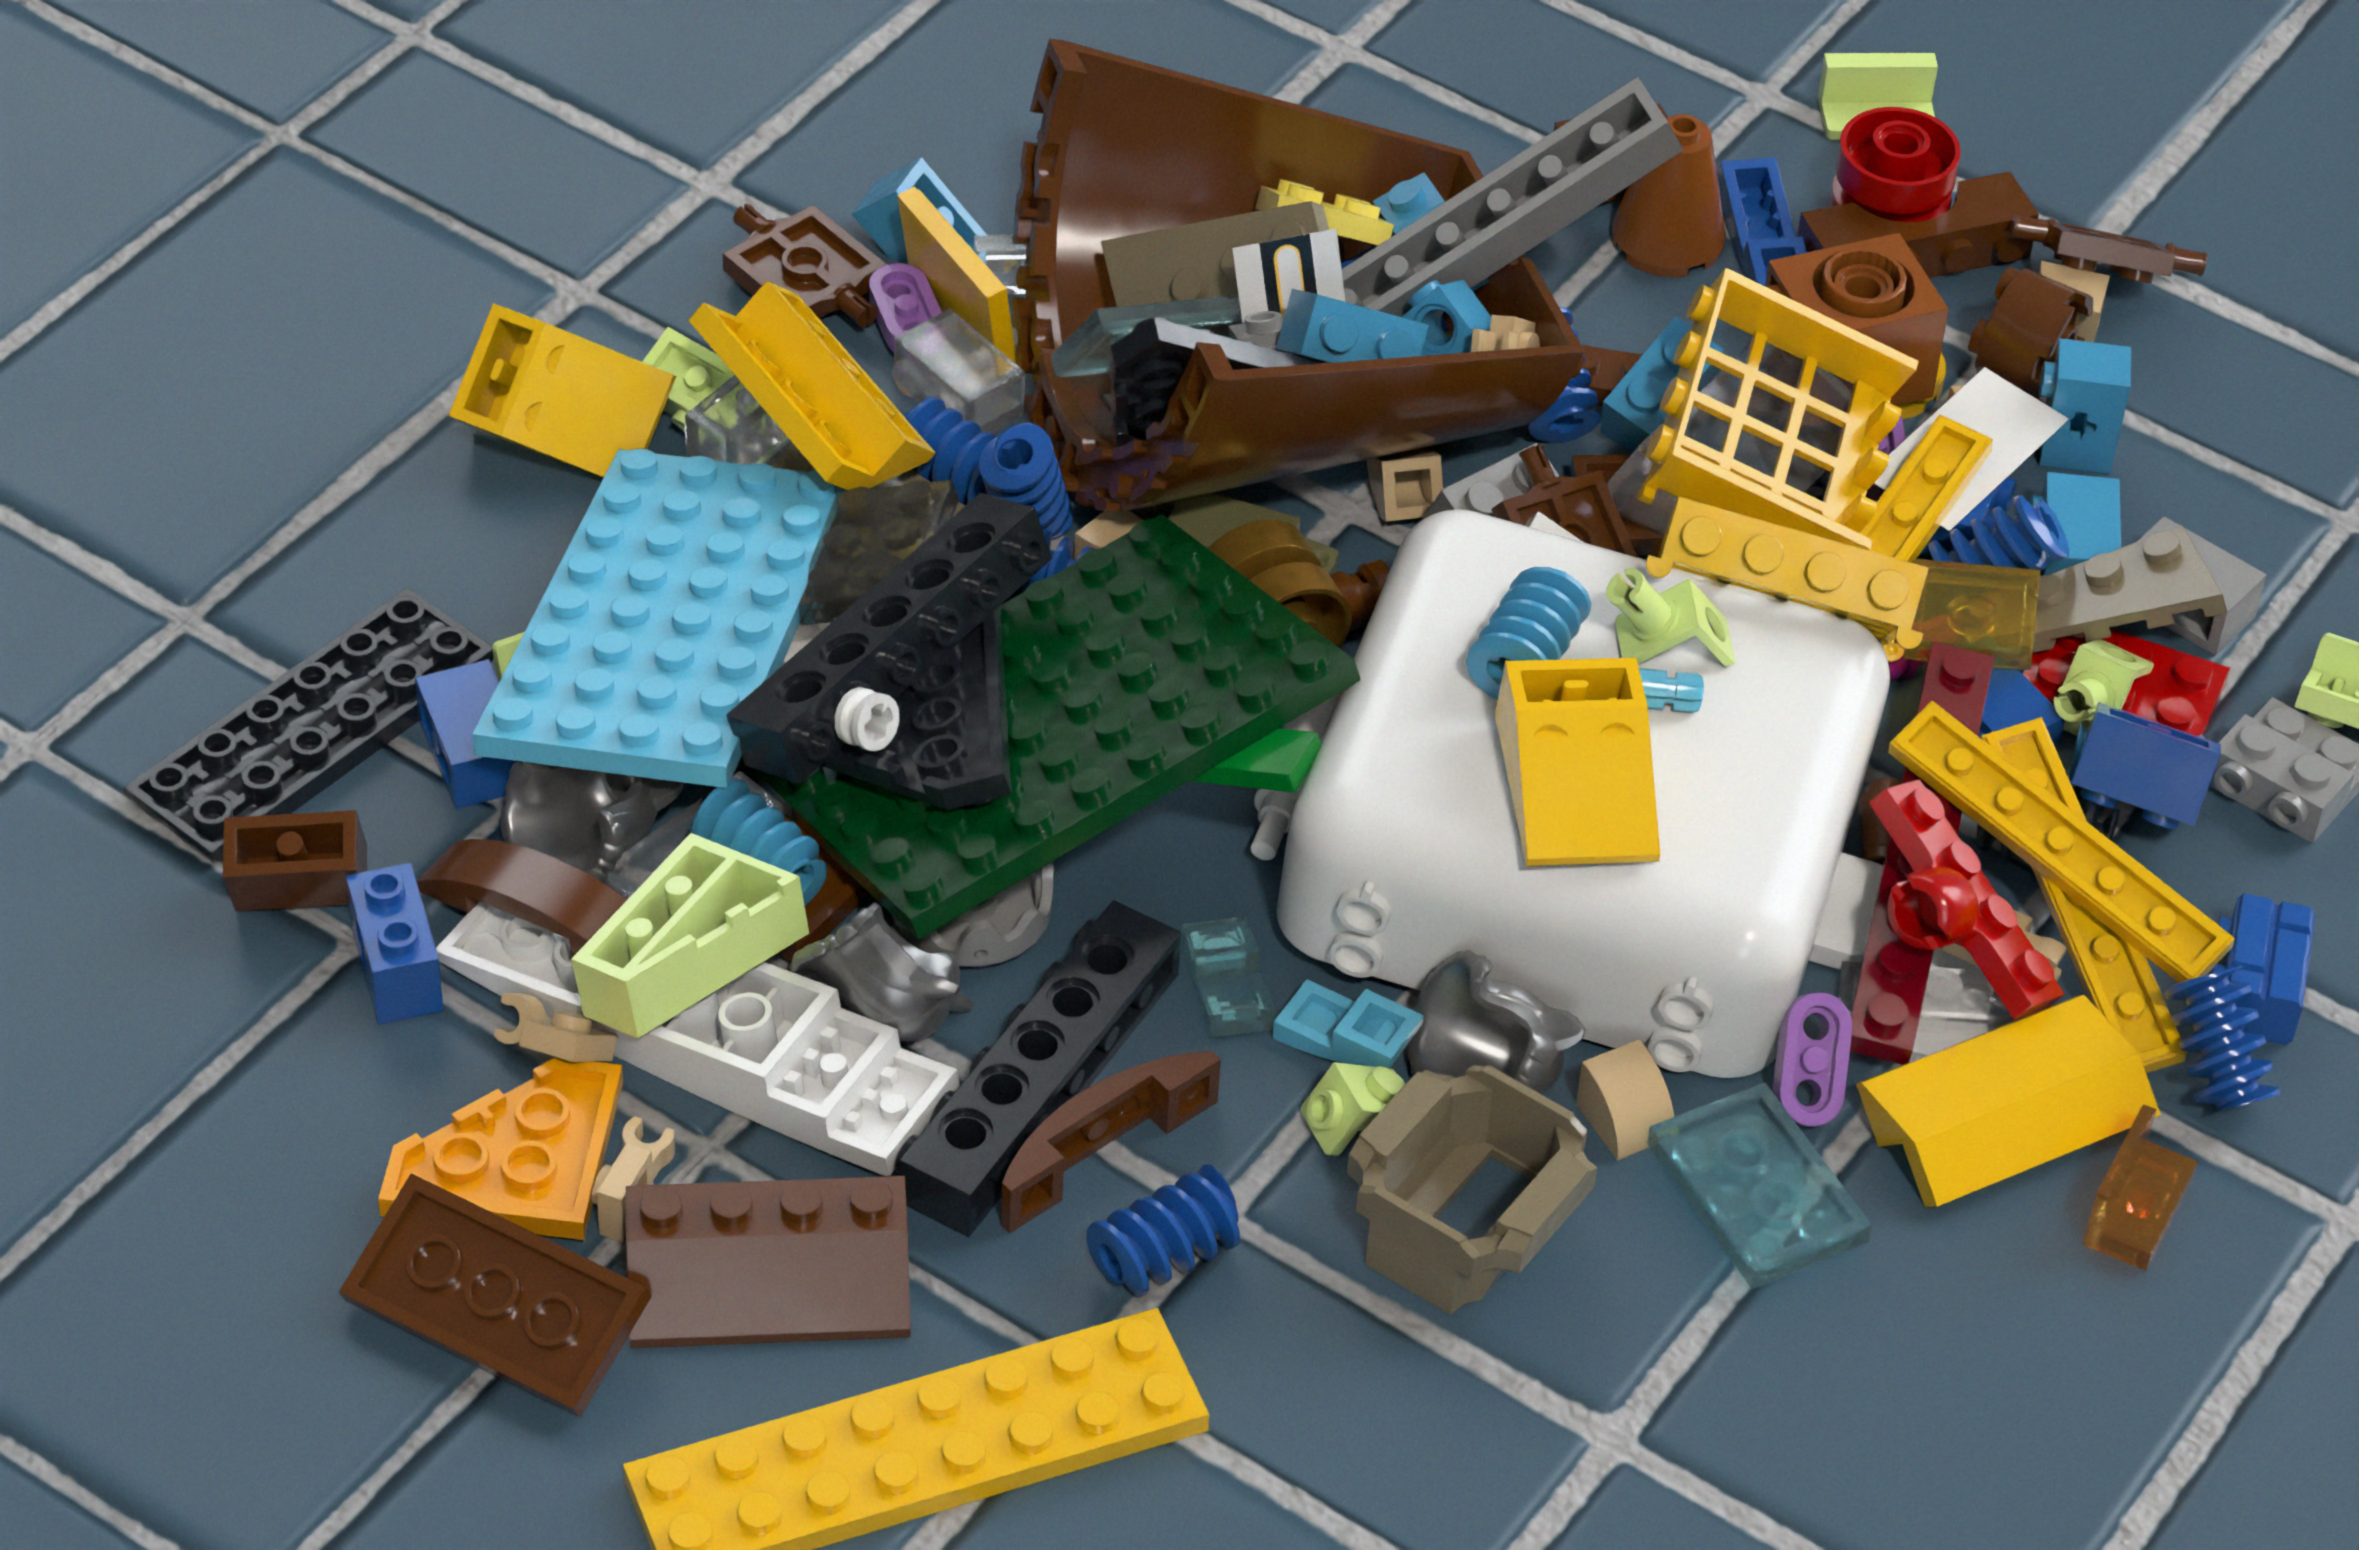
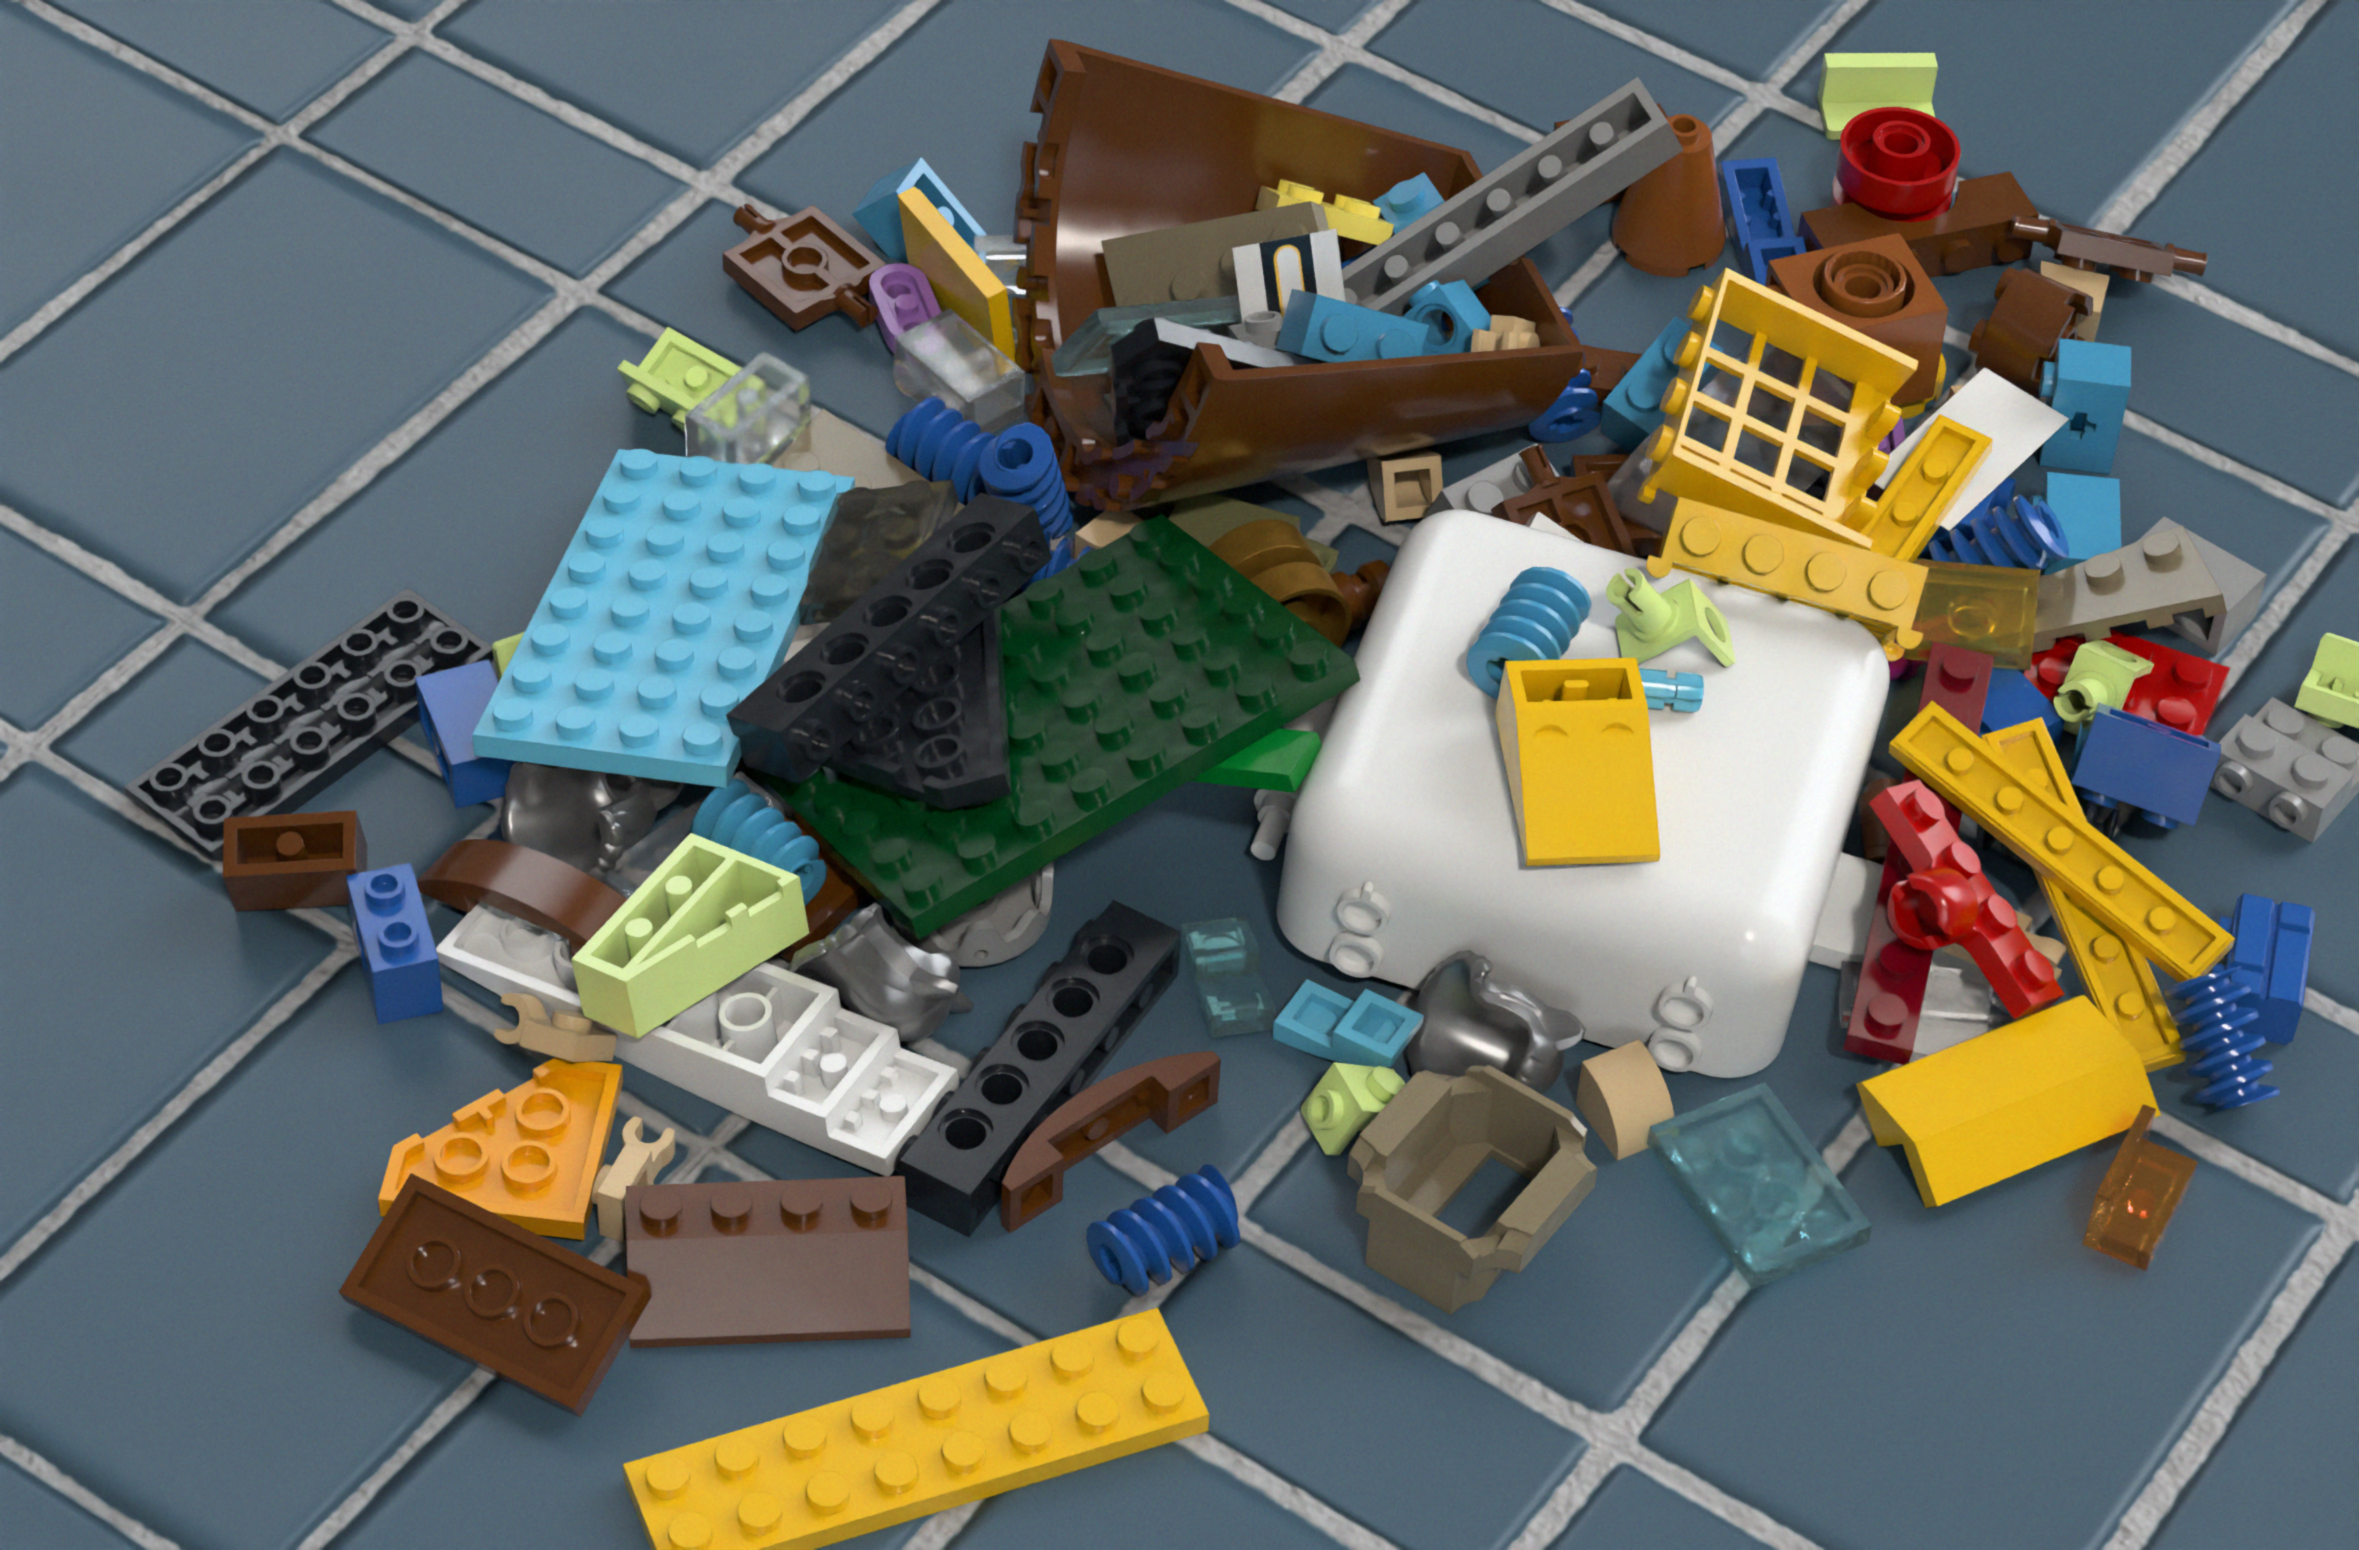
yellow slope [448,303,676,478] -> none
yellow slope [688,281,935,494] -> none
white bush [834,687,899,752] -> none
medium lavender plate [1772,993,1852,1127] -> none

